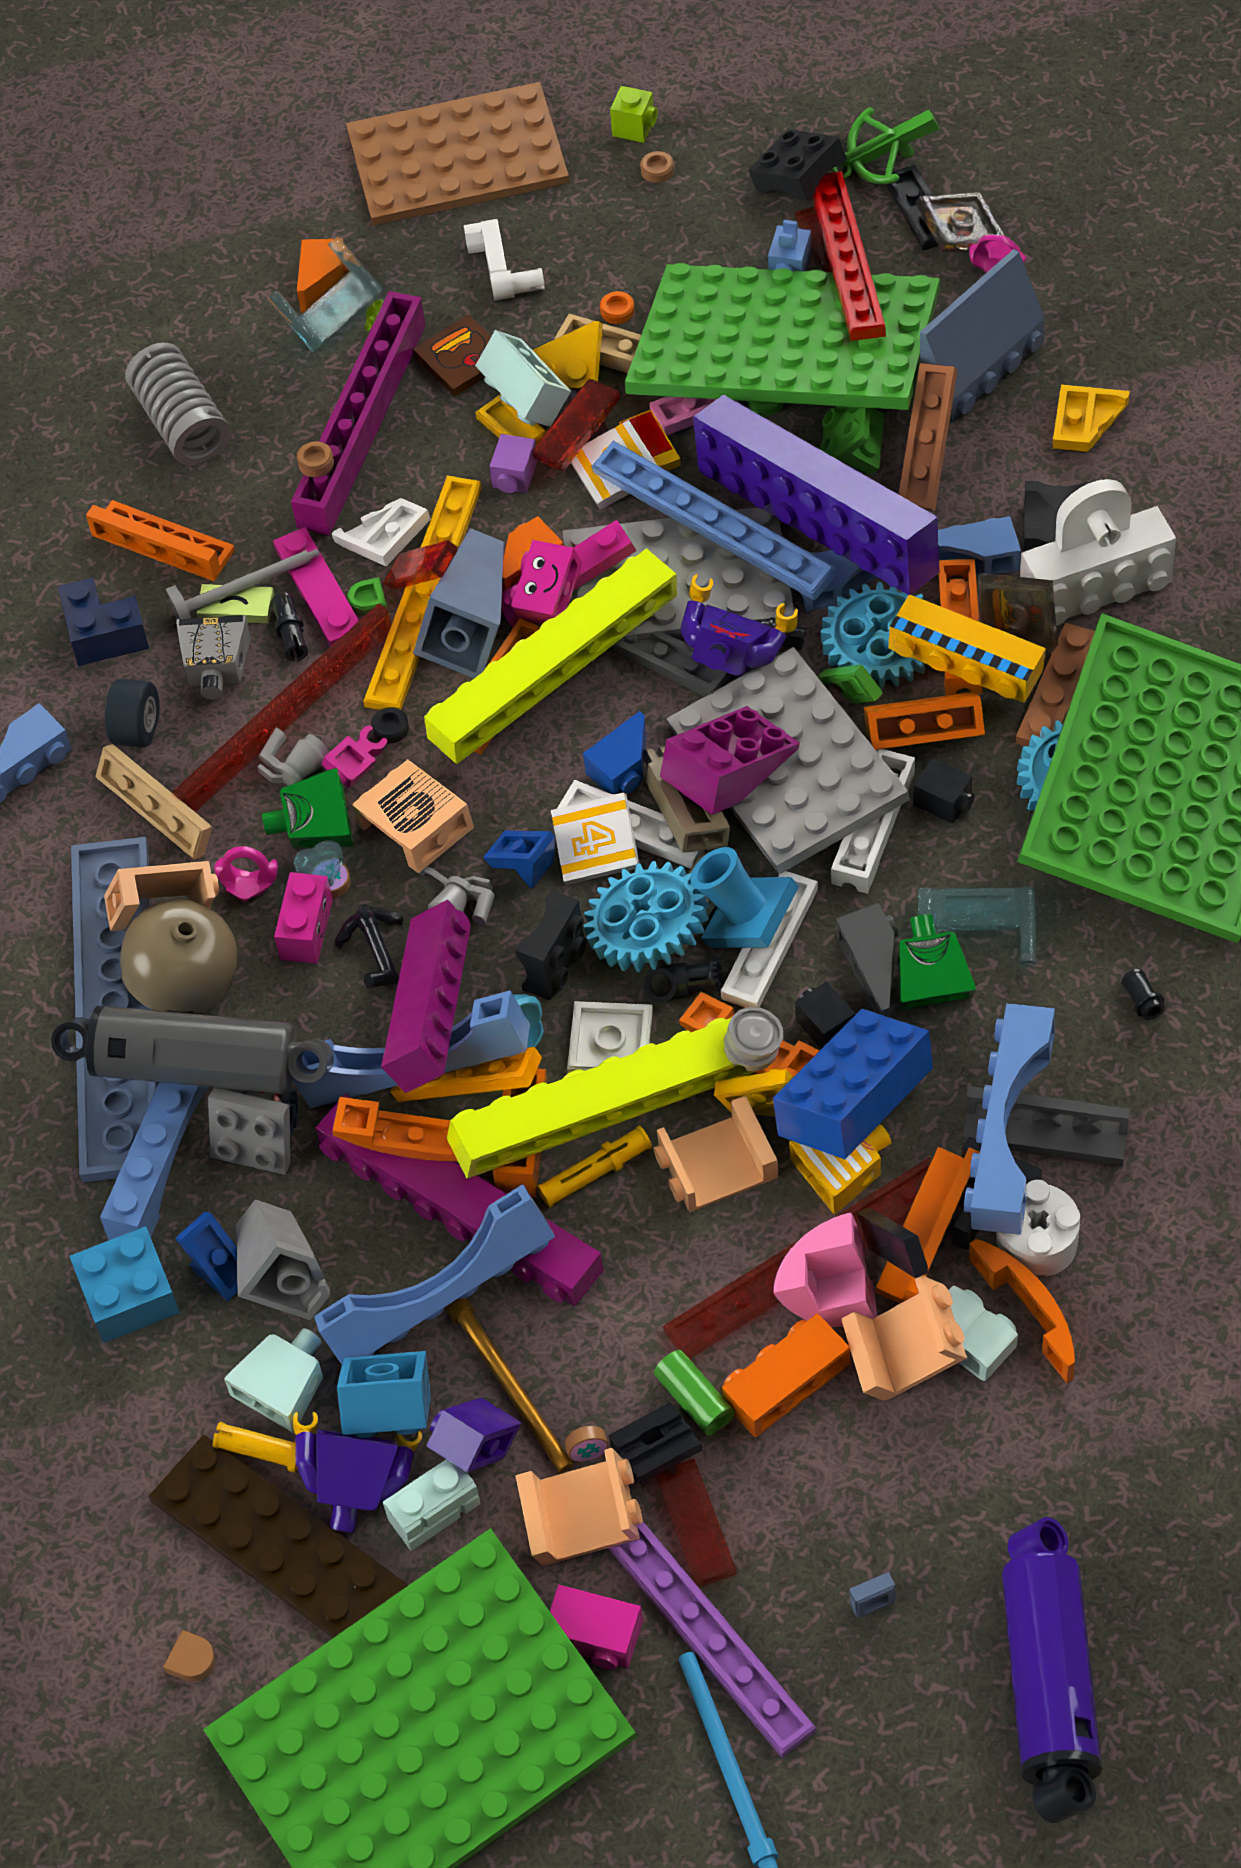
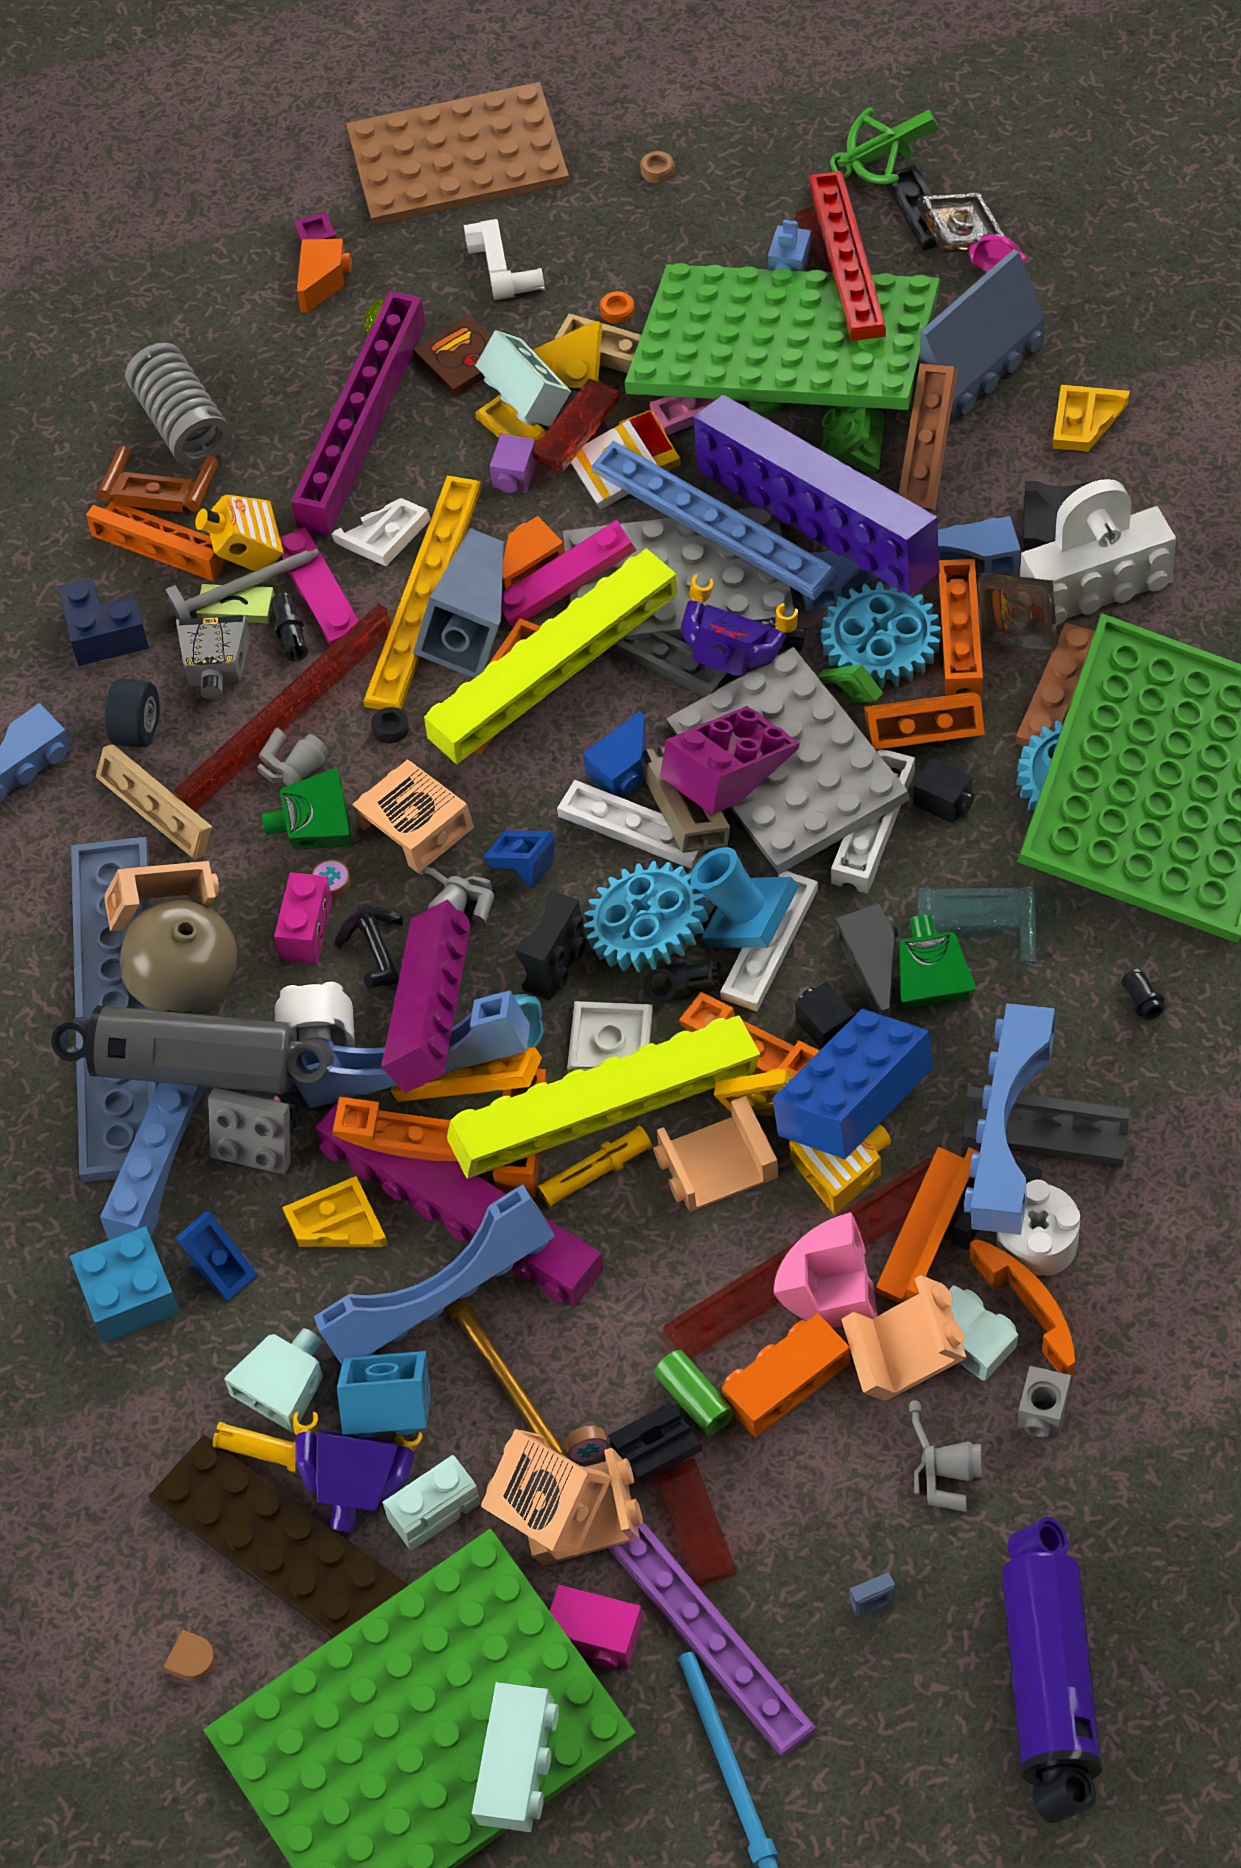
dark pink piece [214,846,278,902] -> none
light grey slope [236,1199,330,1320] -> none
clear light blue plate [266,236,382,352] -> none
clear light blue tile [294,840,343,887] -> none
medium nougat tile [297,441,334,477] -> none
dark pink plate [321,725,387,788] -> none
bright green tile [347,577,388,616] -> none
clear red tile [383,540,458,590] -> none
dark purple brick [427,1398,521,1472] -> none
dark pink brick [510,540,582,625] -> none
white tile [551,793,639,885] -> none
lime brick [610,86,658,143] -> none
light grey wheel [723,1007,783,1071] -> none
black brick [748,129,847,201] -> none
black tile [857,1207,929,1278] -> none
yellow brick [888,594,1046,703] -> none
none -> dark orange plate [97,446,219,513]
none -> yellow torso [195,495,284,571]
none -> white brick [274,982,355,1047]
none -> yellow wing [282,1176,388,1247]
none -> magenta plate [294,212,336,244]
none -> light aqua brick [472,1682,559,1832]
none -> light nougat panel [481,1429,612,1555]
none -> light grey piece [909,1400,983,1512]
none -> light grey brick [1017,1366,1071,1438]

